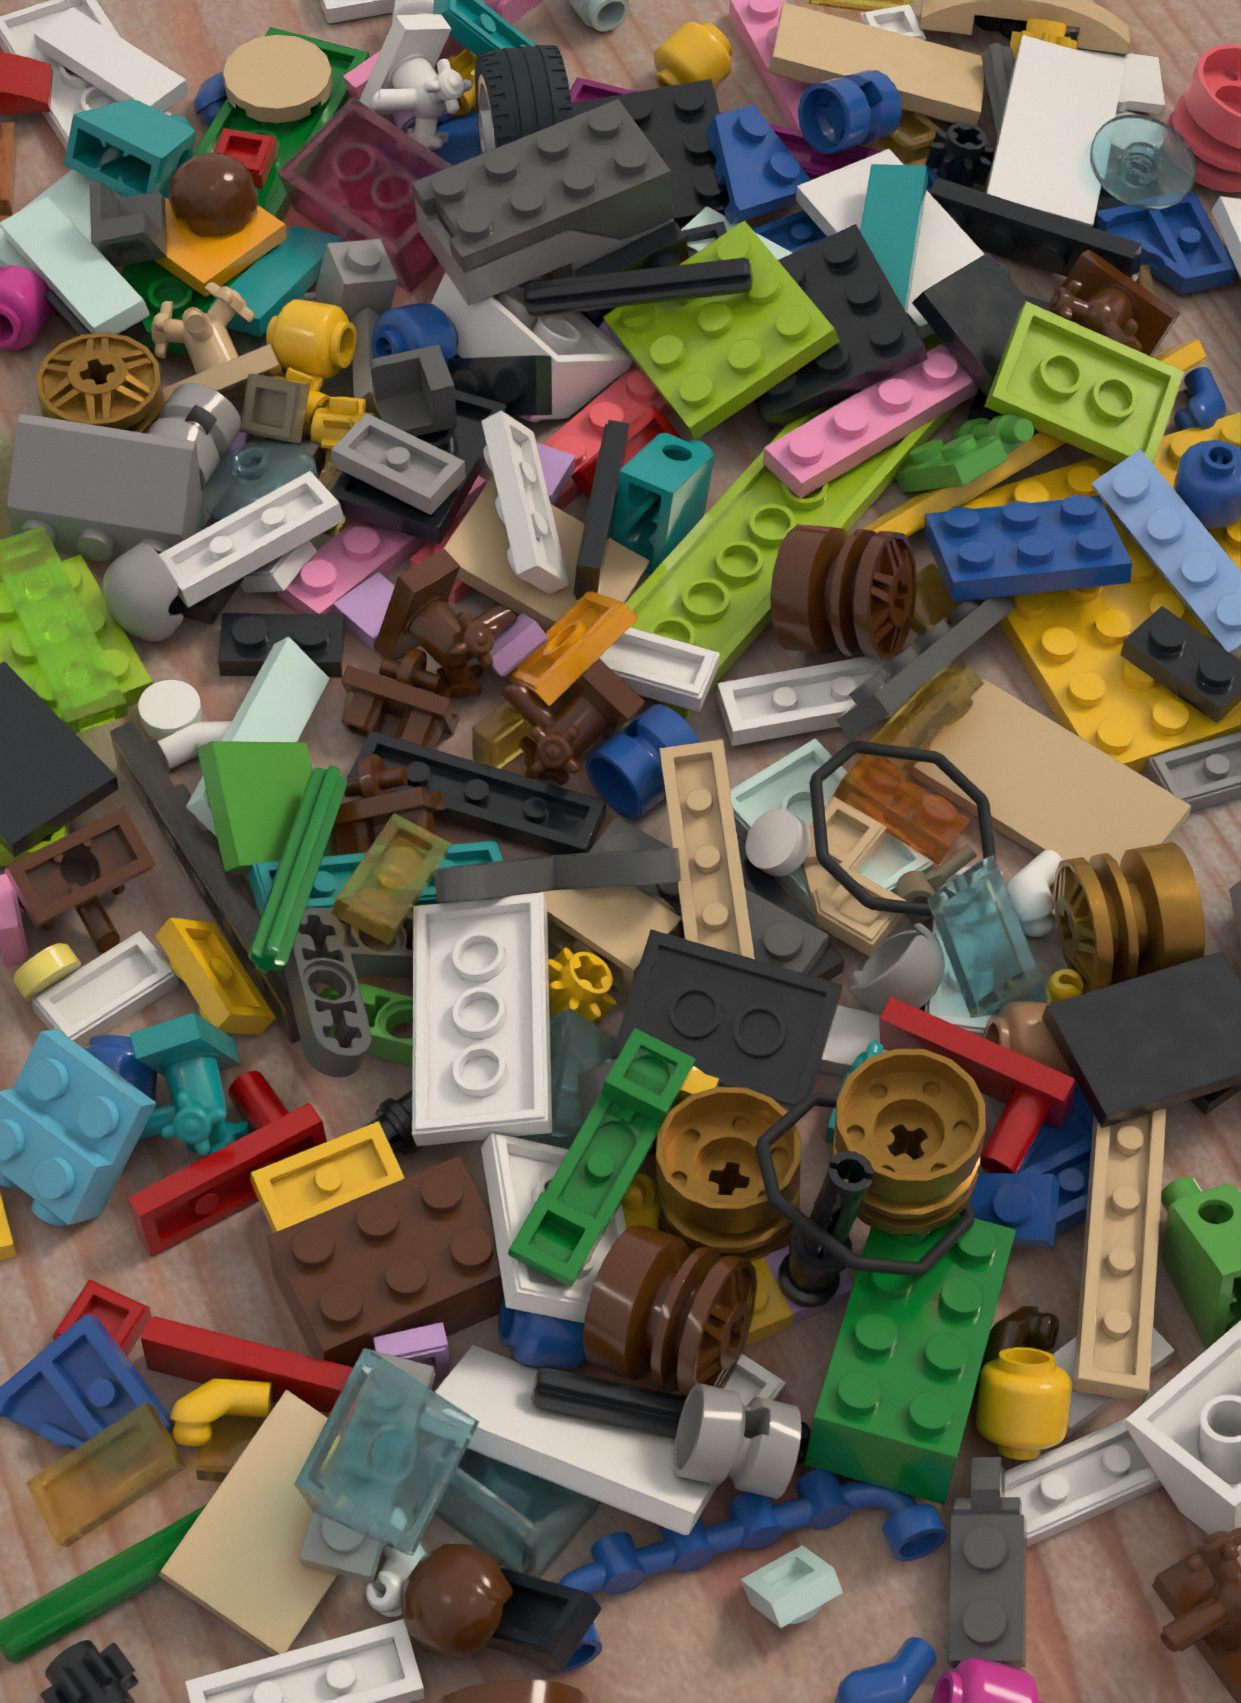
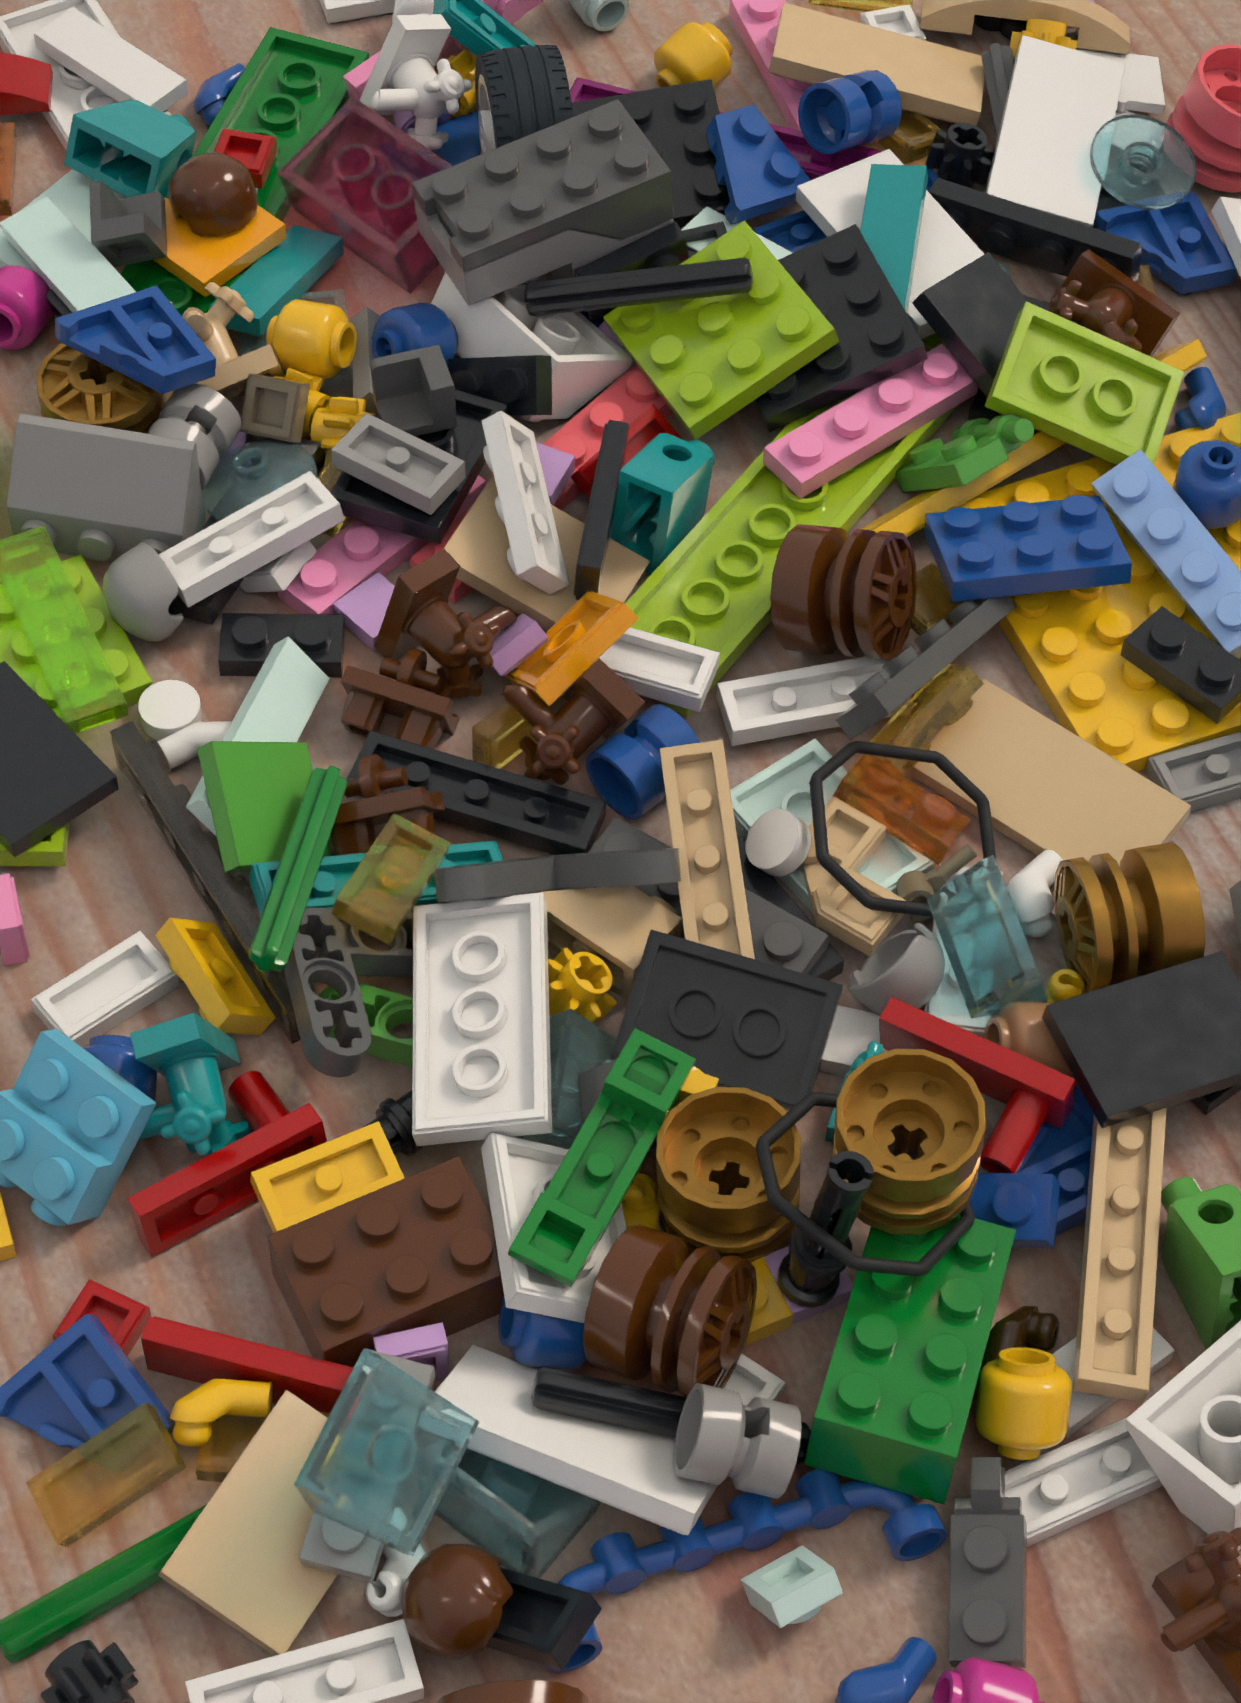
reddish brown piece [4,807,156,953] -> none
light yellow tile [13,943,81,1002] -> none
tan tile [223,35,332,123] -> none
light grey brick [315,239,398,322] -> none
none -> blue wing [55,285,216,394]

